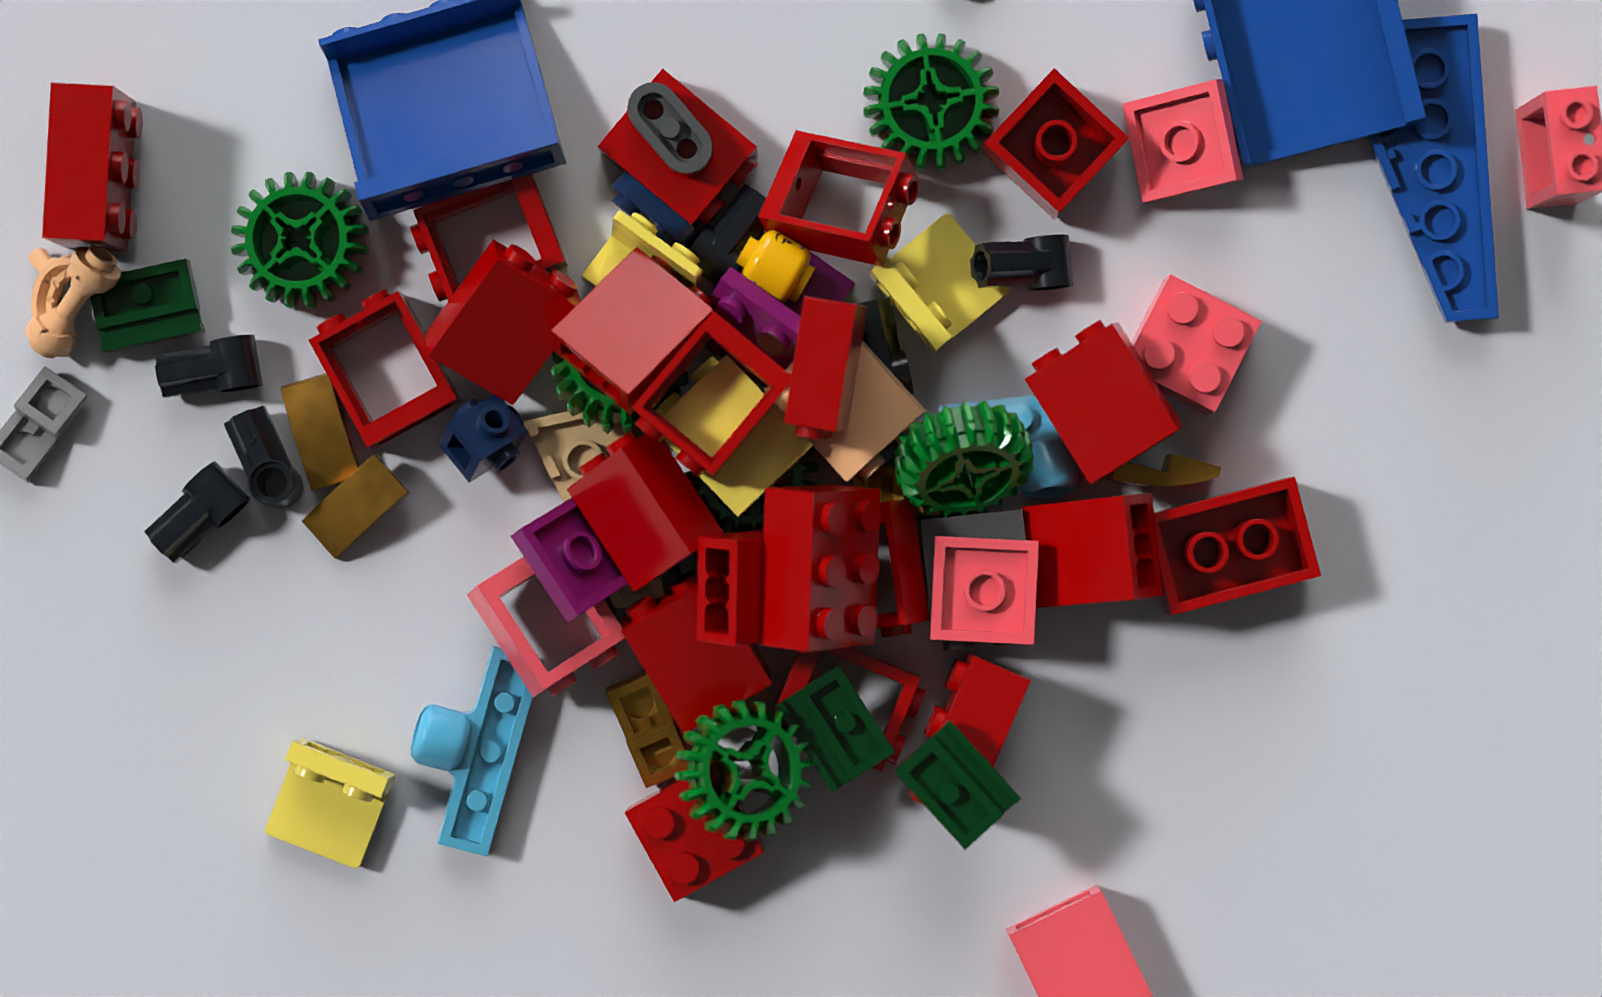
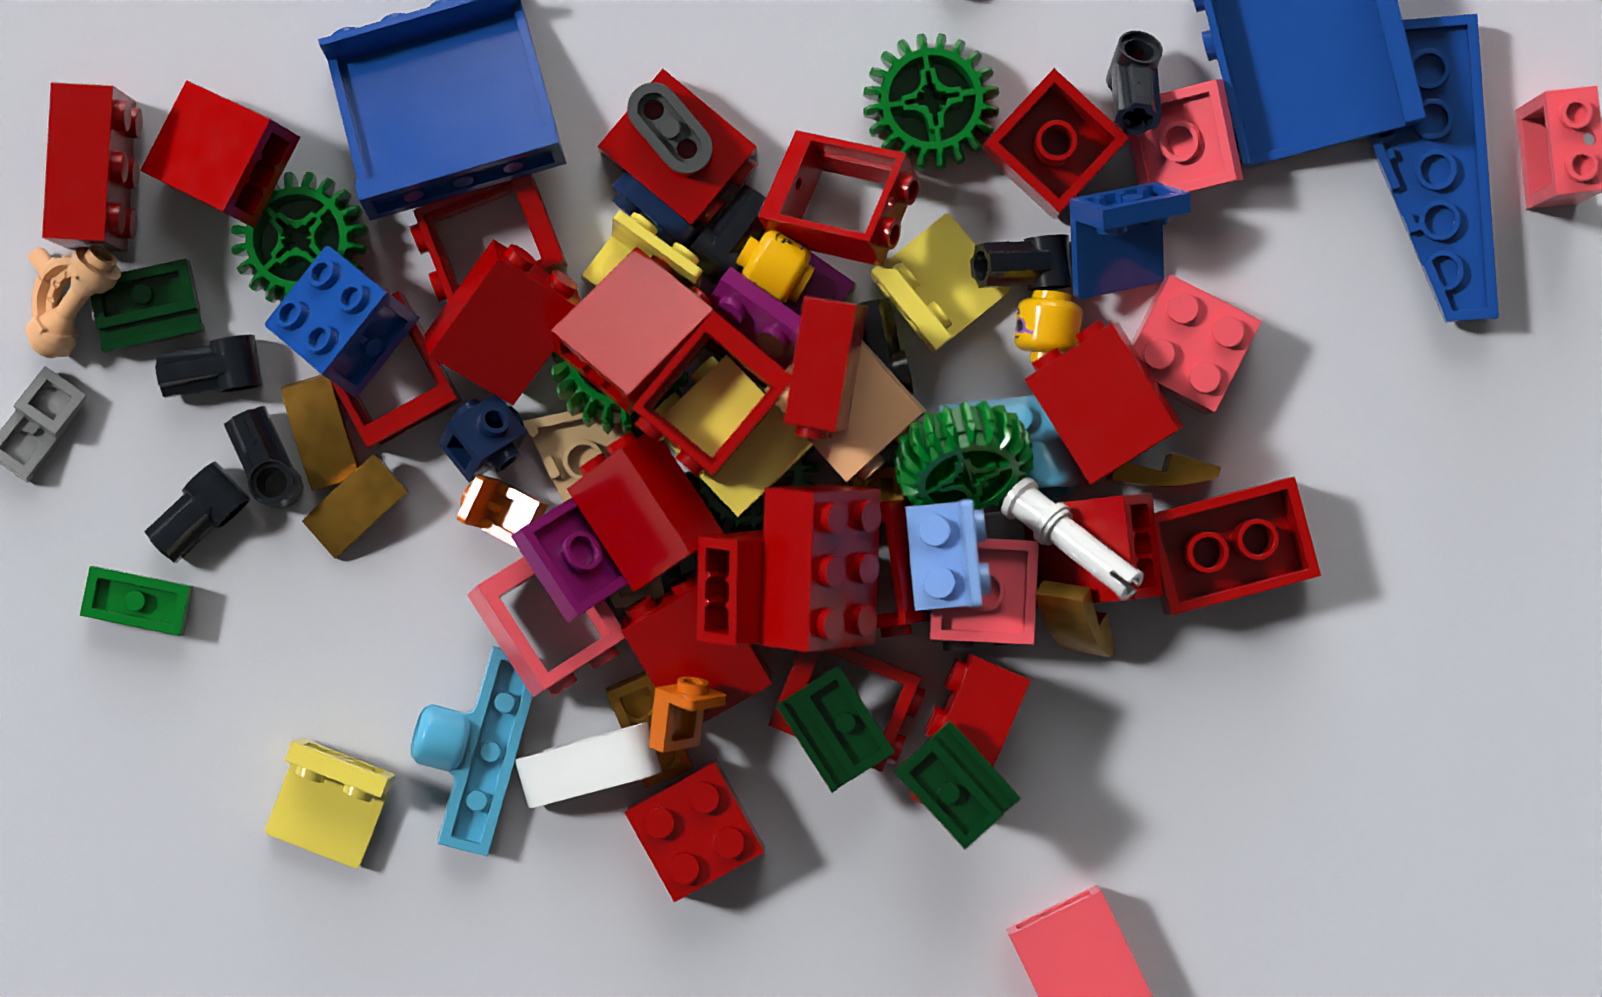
green gear [674,700,815,841] -> none
none -> green plate [80,566,194,636]
none -> red brick [140,80,301,228]
none -> blue bracket [265,246,420,398]
none -> orange bracket [457,474,548,548]
none -> white beam [515,722,662,808]
none -> orange bracket [649,677,727,753]
none -> light blue bracket [905,500,991,611]
none -> white pin [1001,477,1144,600]
none -> yellow head [1014,290,1083,363]
none -> pearl gold slope [1035,580,1115,658]
none -> blue bracket [1069,181,1191,299]
none -> black piece [1106,31,1163,136]

